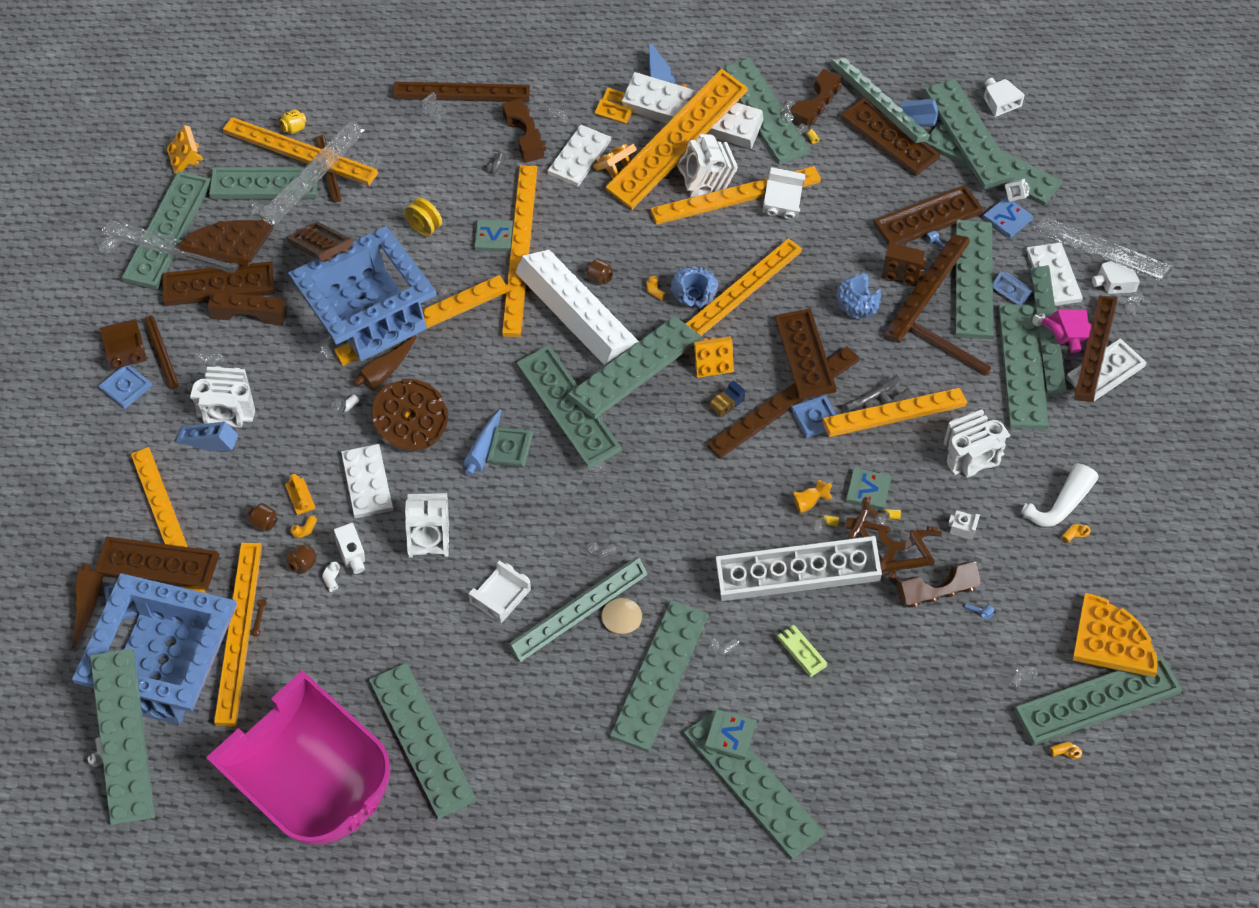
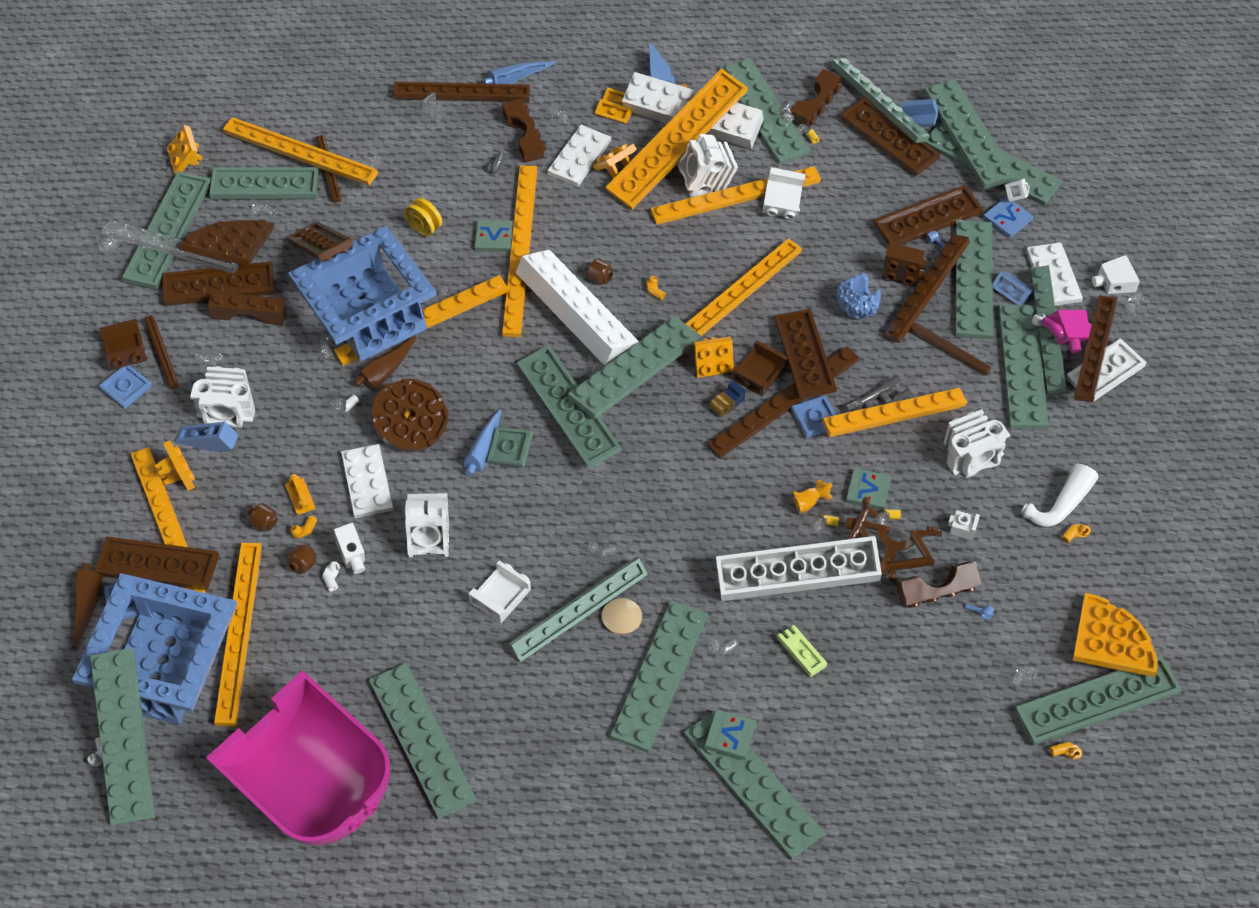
reddish brown hinge [252,599,267,637] -> none
clear plate [259,121,365,226] -> none
yellow head [279,109,306,135] -> none
medium blue hair [670,266,718,308] -> none
white torso [984,78,1025,117] -> none
clear plate [1035,217,1172,281] -> none
none -> light orange plate [155,440,195,491]
none -> medium blue piece [484,61,555,84]
none -> reddish brown panel [731,340,788,397]

